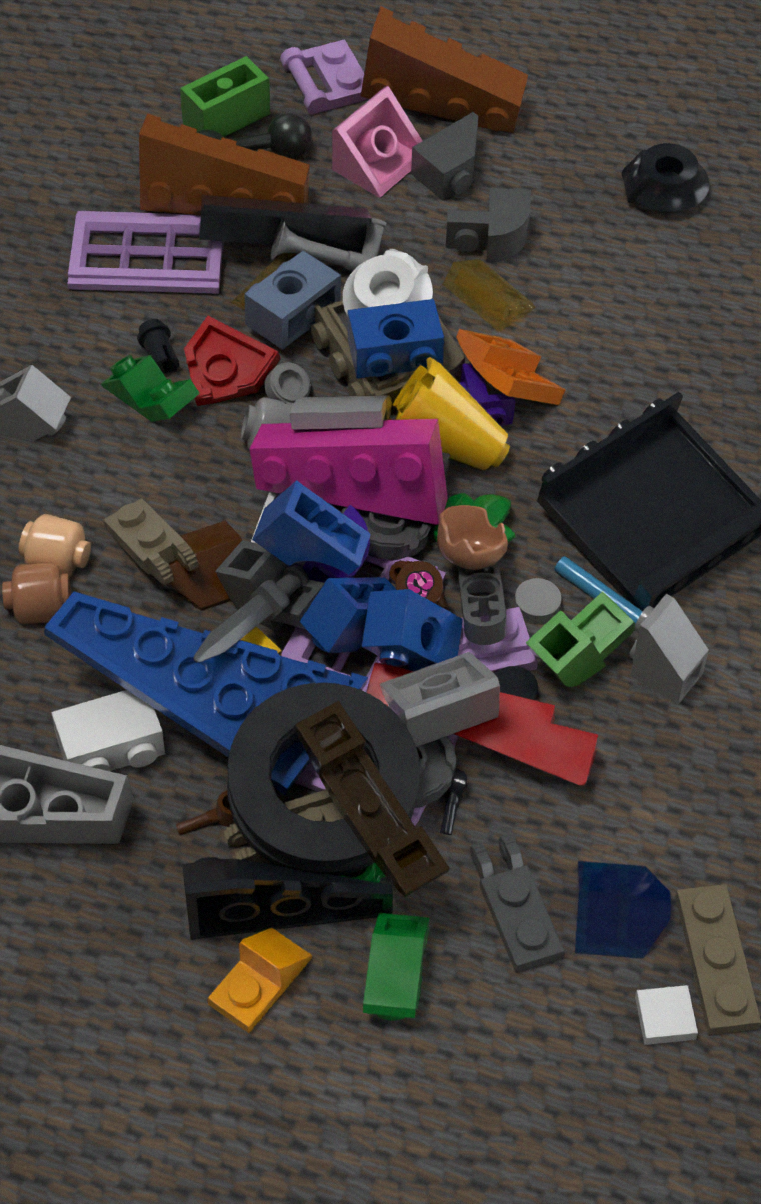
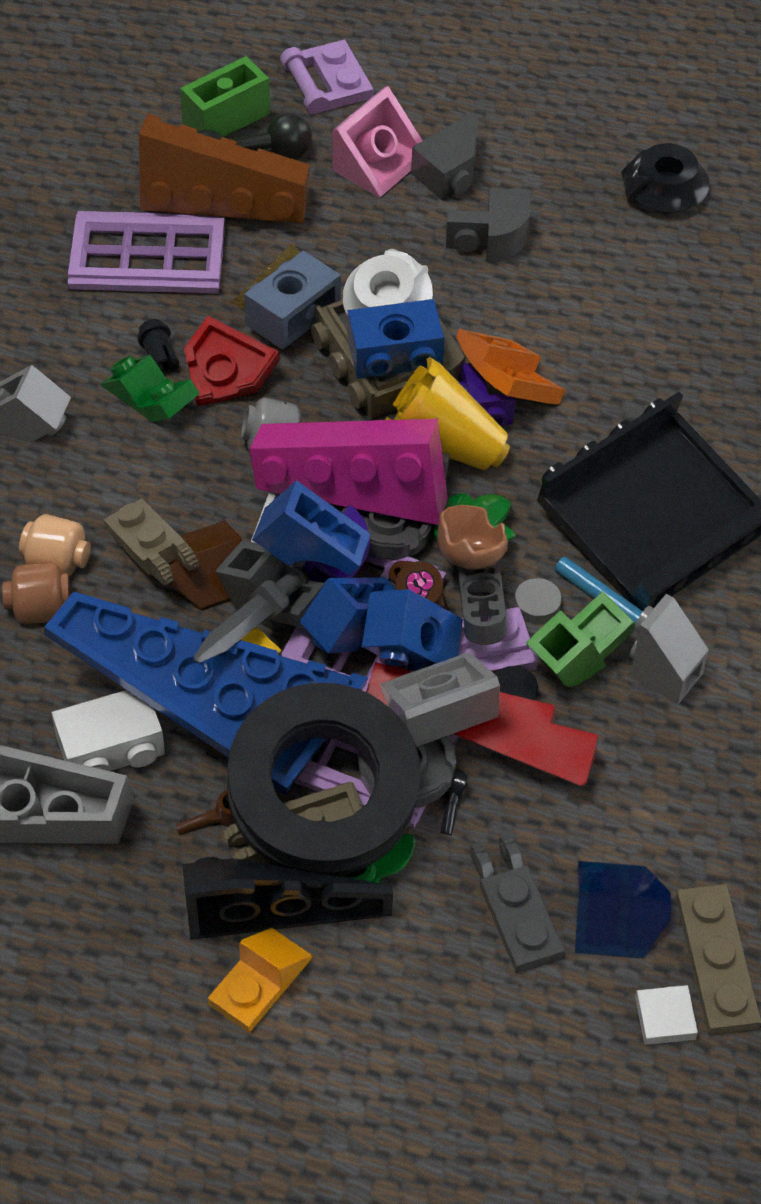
black panel [198,195,372,252] -> none
light grey tile [265,362,311,404] -> none
light grey piece [271,218,387,271] -> none
light grey slope [290,396,392,429] -> none
dark brown slope [295,700,450,897] -> none
dark orange wedge [360,6,528,133] -> none
green slope [363,913,430,1021] -> none
clear yellow slope [442,259,536,332] -> none

